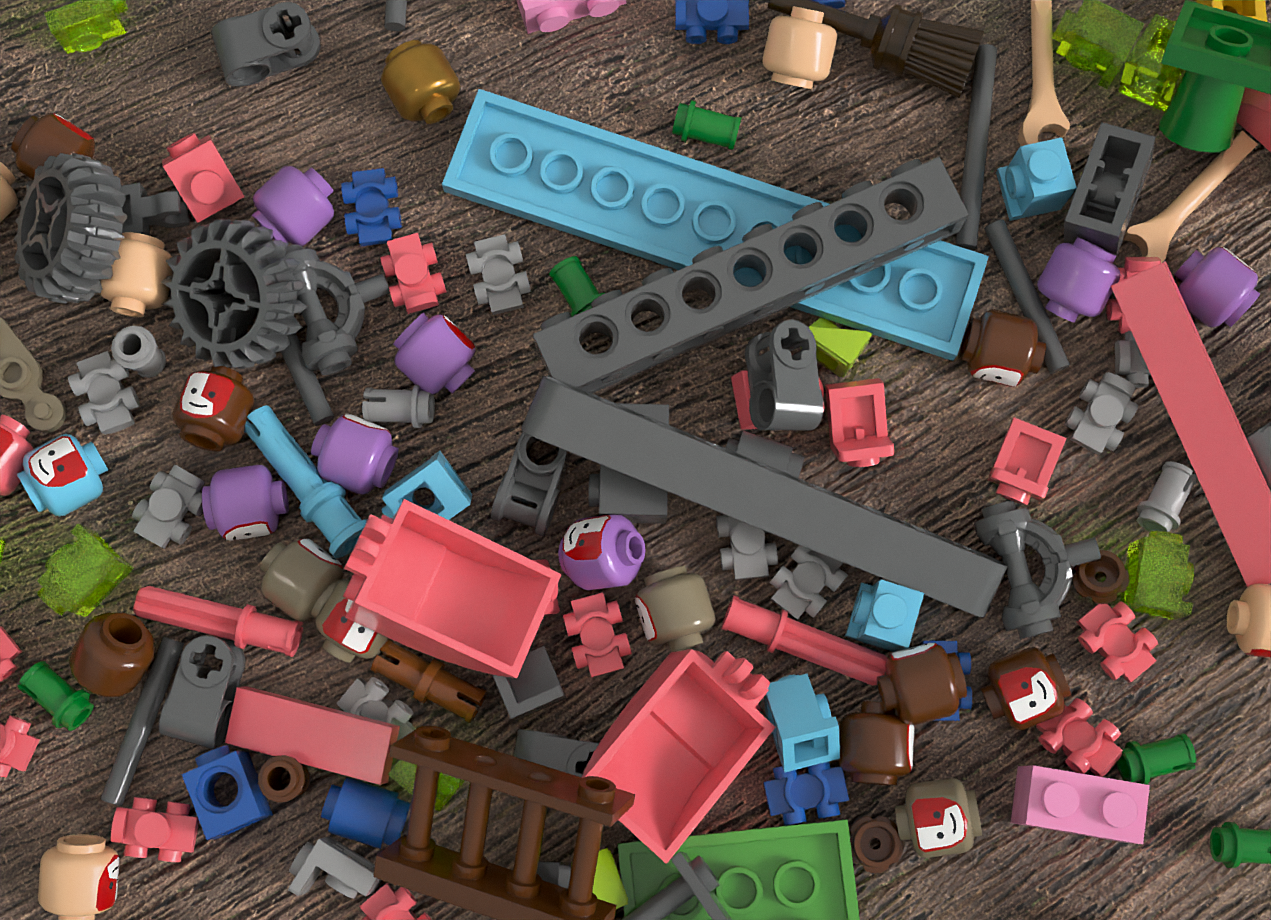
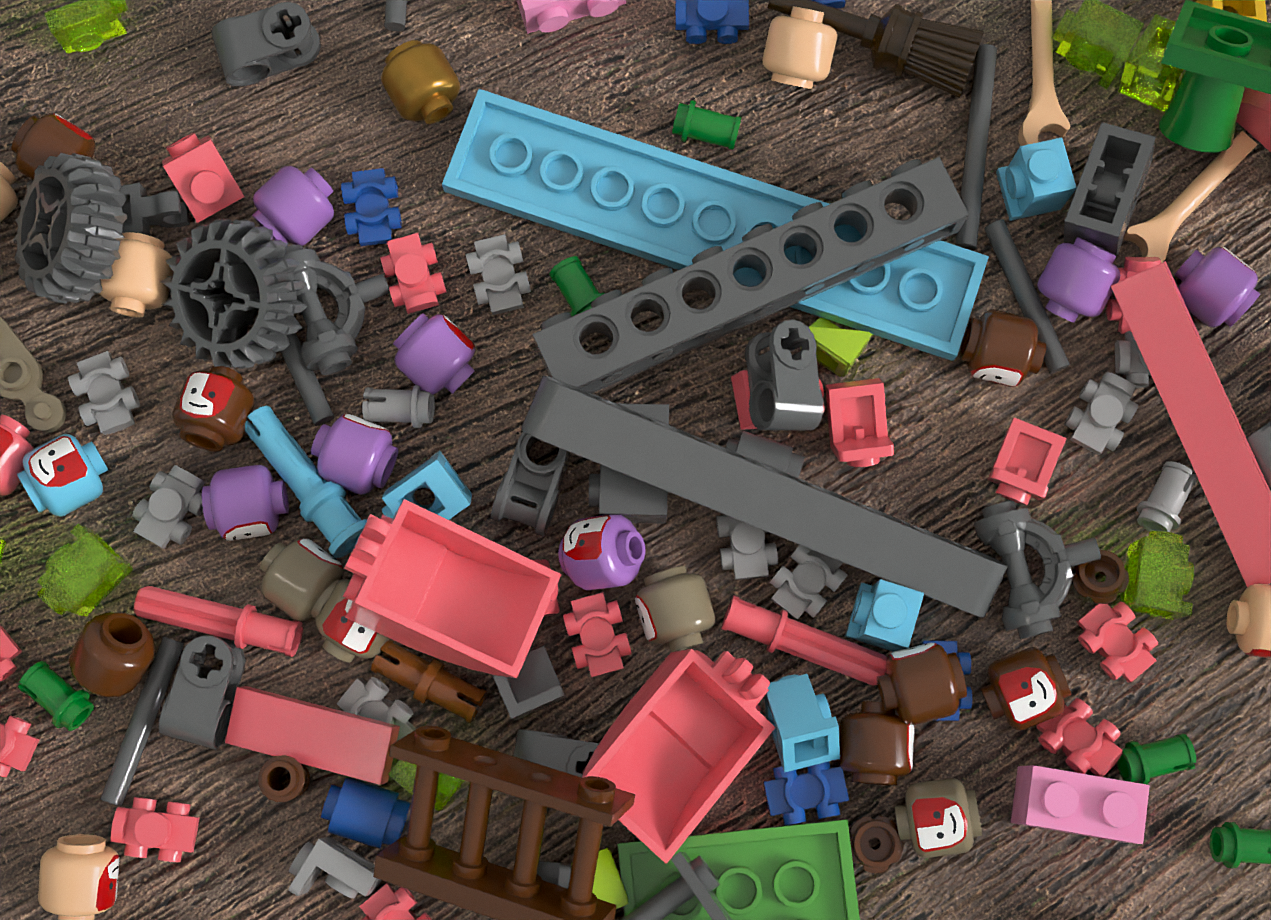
light grey pin [111,326,166,378] -> none
blue brick [181,745,273,840] -> none

